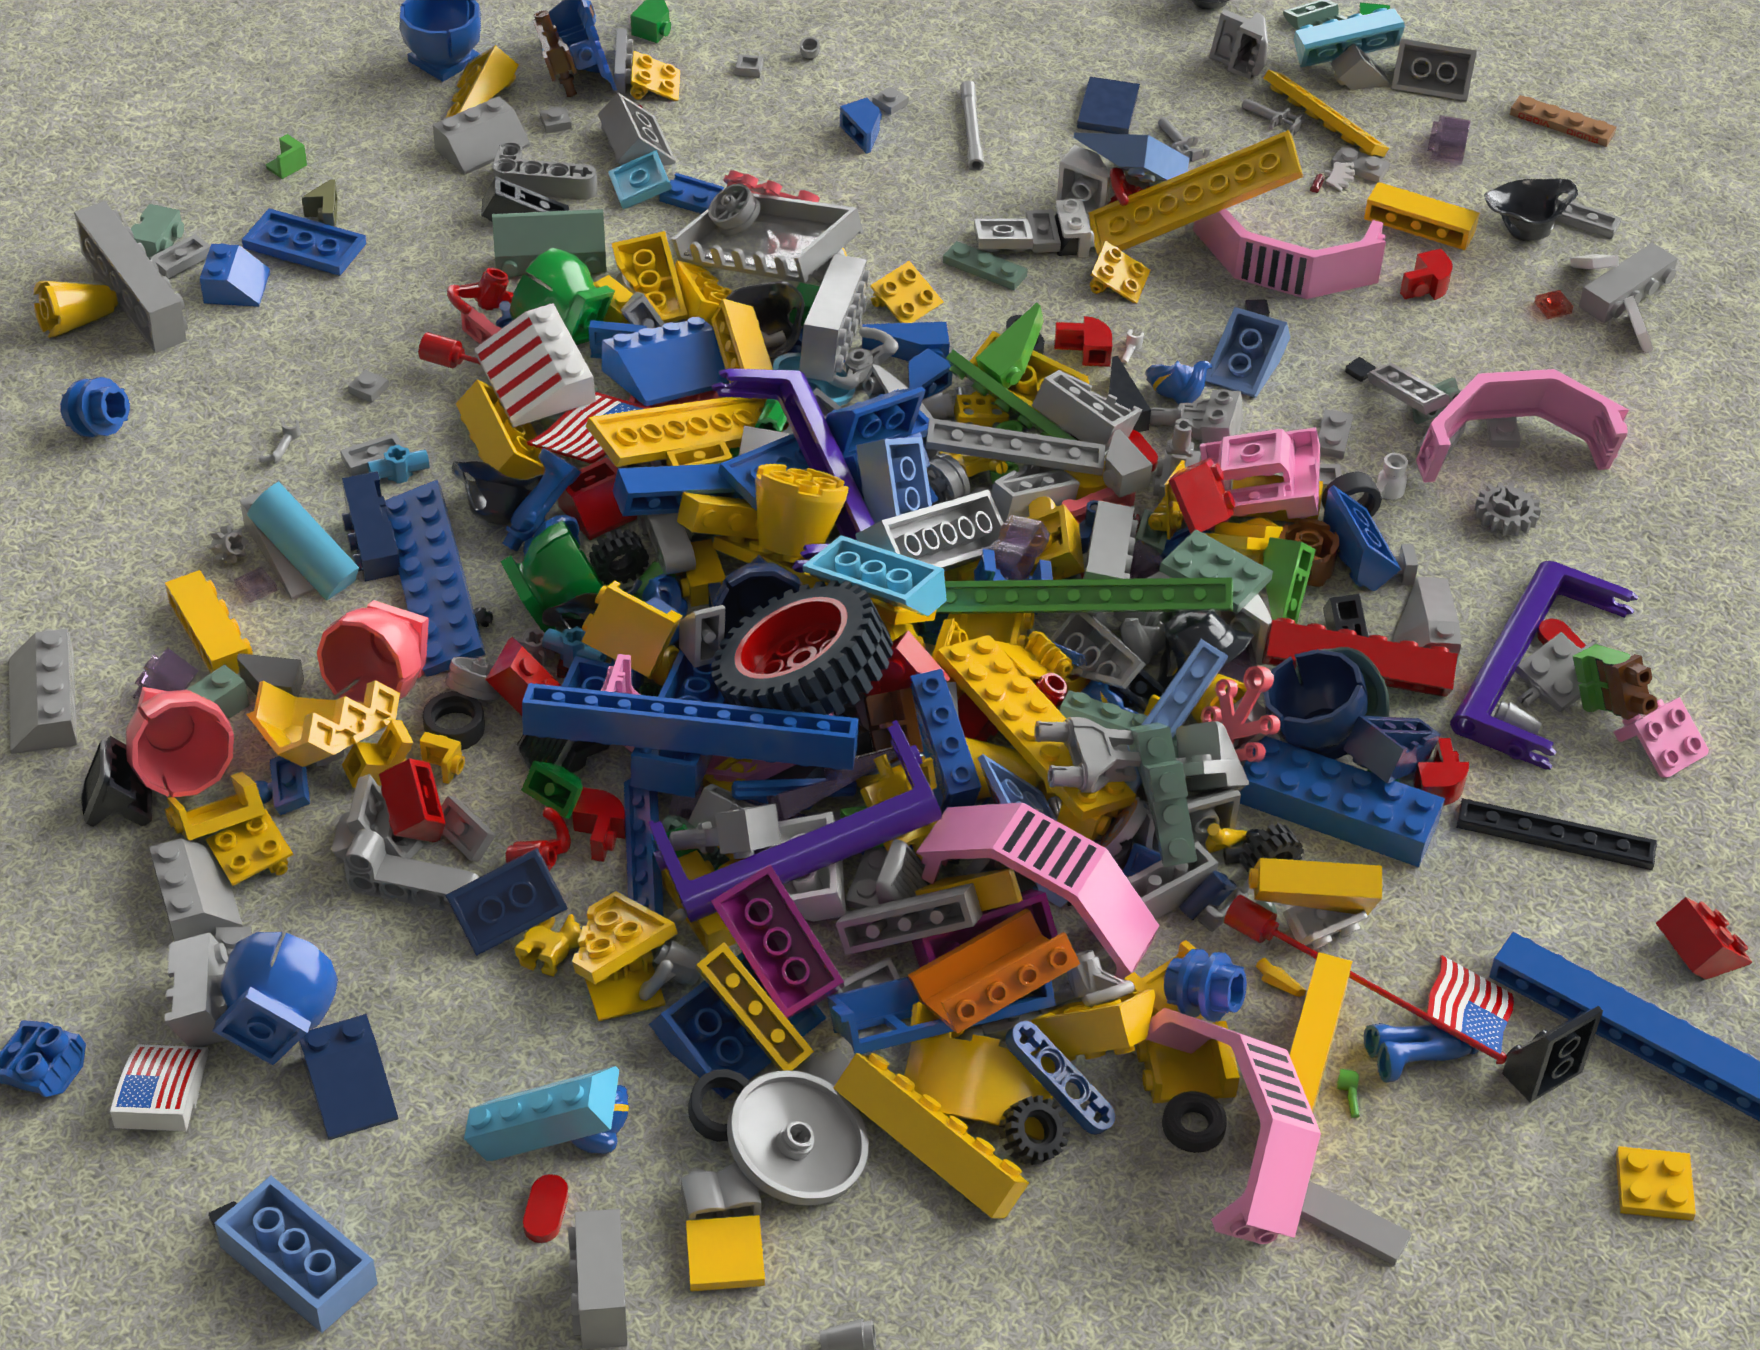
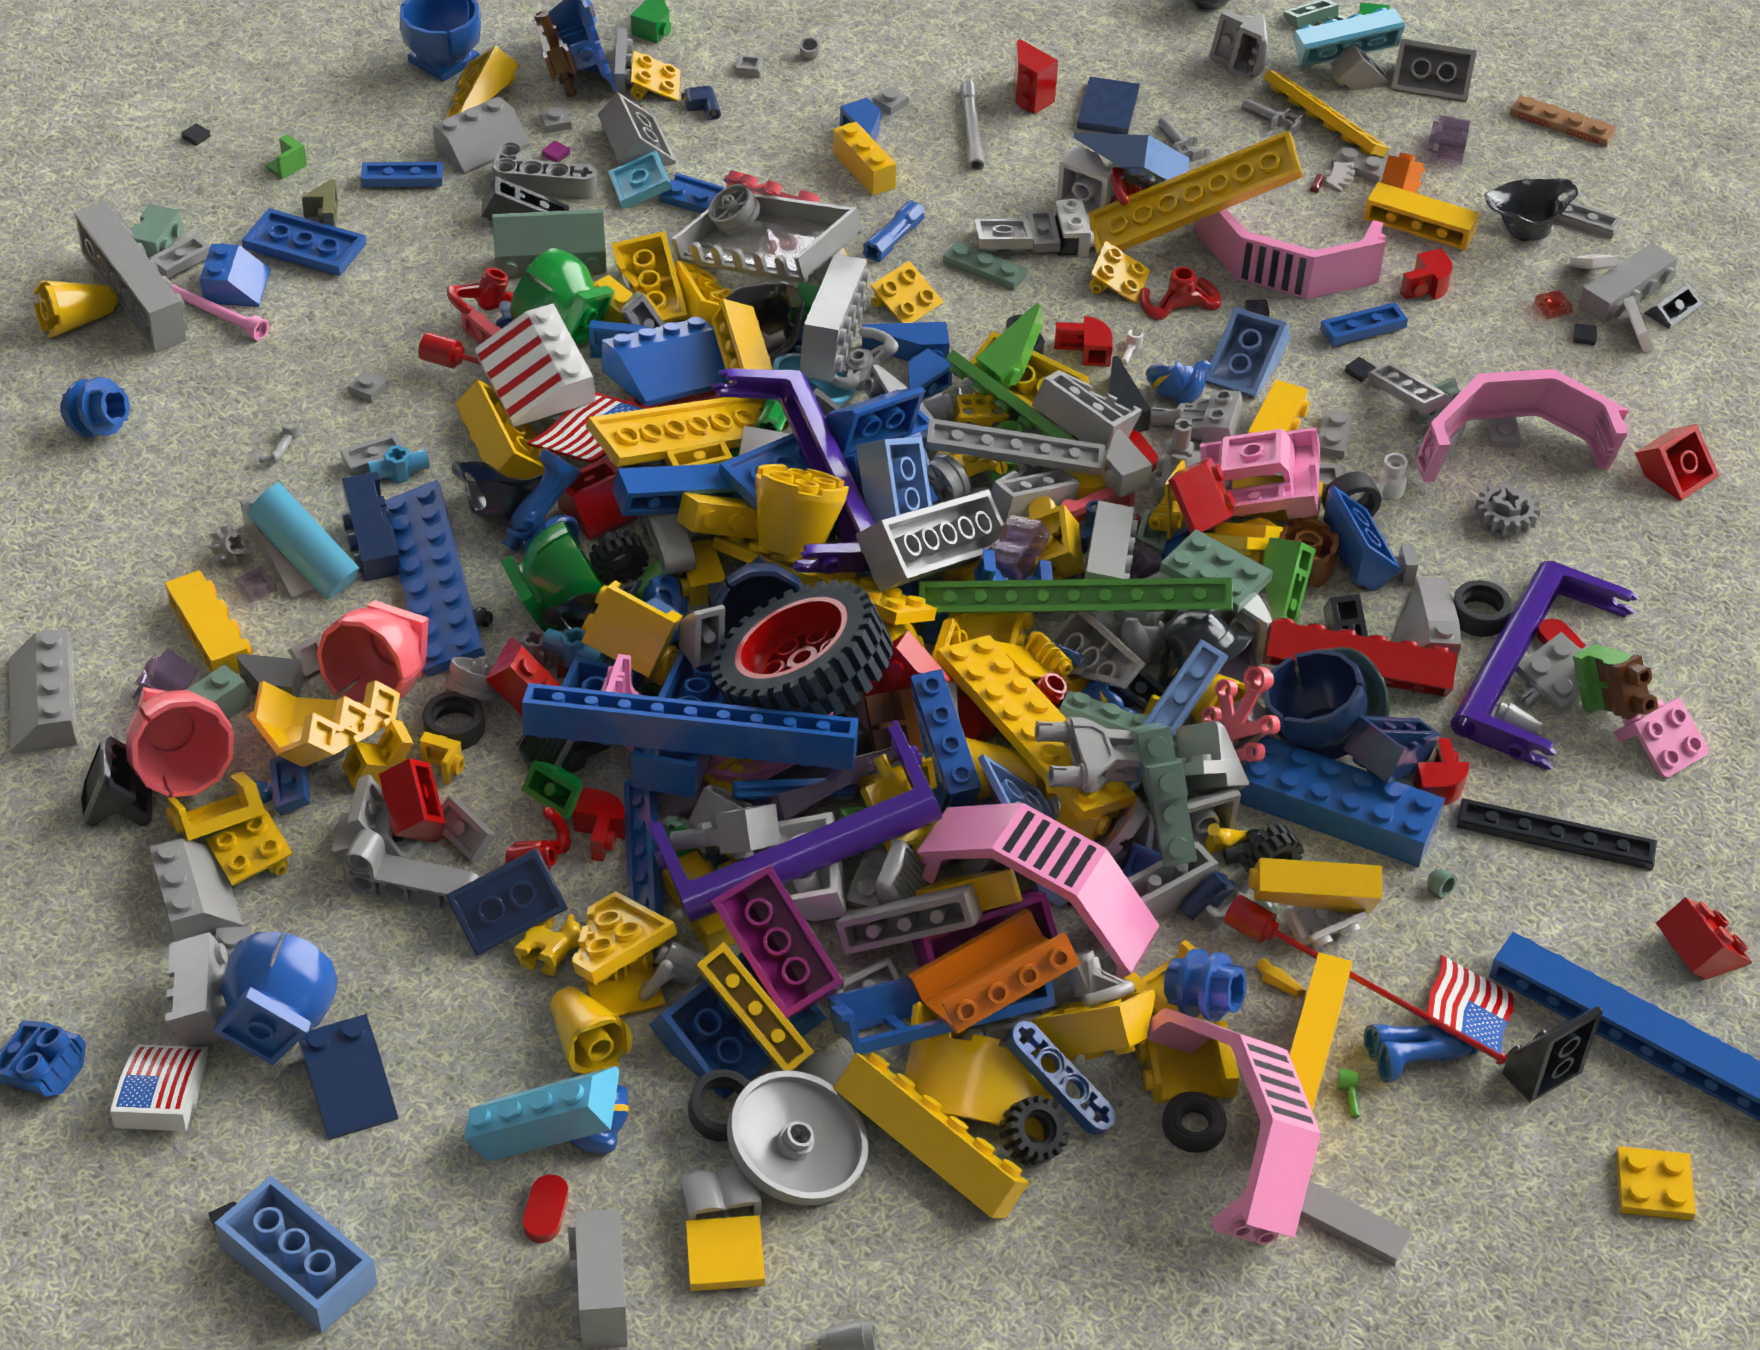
medium azure slope [803,535,947,616] -> none
none -> bright pink piece [170,283,269,341]
none -> black piece [181,124,211,146]
none -> light grey plate [288,635,321,677]
none -> blue plate [361,162,444,187]
none -> magenta piece [542,141,570,162]
none -> yellow cone [550,987,633,1075]
none -> dark blue piece [681,86,721,120]
none -> yellow brick [833,121,896,196]
none -> blue axle [863,200,925,262]
none -> red slope [1014,39,1058,115]
none -> red piece [1139,267,1221,320]
none -> yellow brick [1248,379,1310,433]
none -> blue plate [1320,302,1408,346]
none -> orange brick [1381,152,1425,193]
none -> sand green hinge [1427,869,1457,898]
none -> black tyre [1453,580,1512,637]
none -> black piece [1573,323,1597,345]
none -> red slope [1635,424,1719,501]
none -> black slope [1644,282,1703,329]

